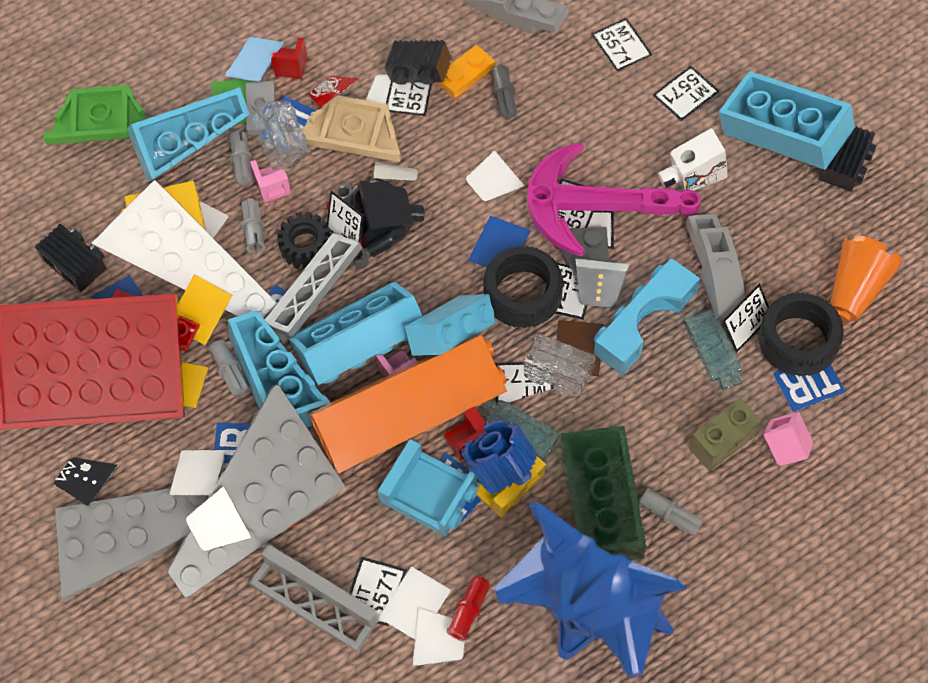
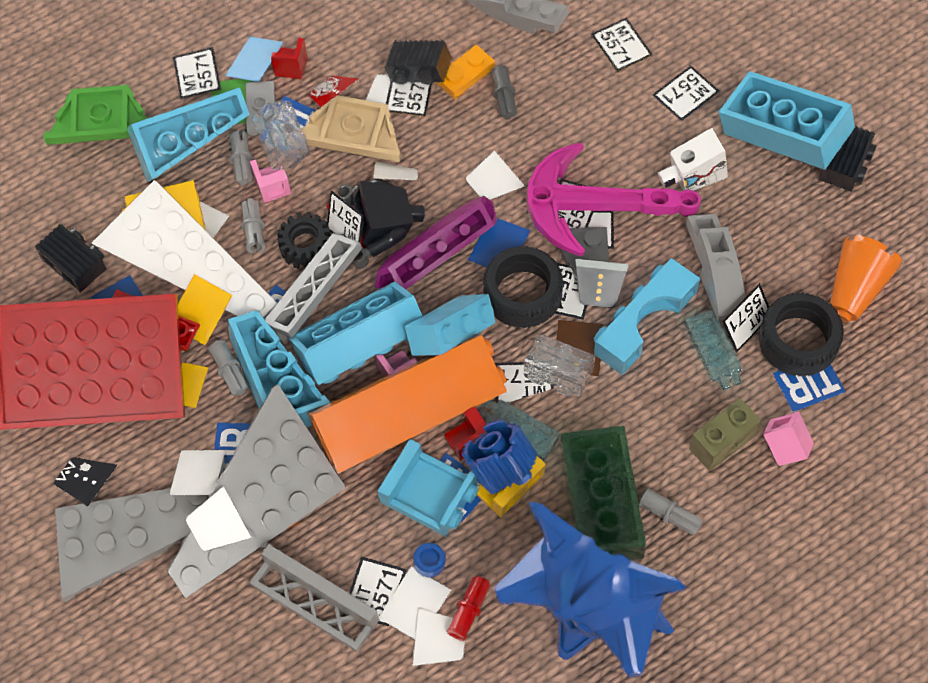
none -> white sticker [173,47,221,99]
none -> magenta brick [375,196,497,289]
none -> blue tile [413,543,446,577]

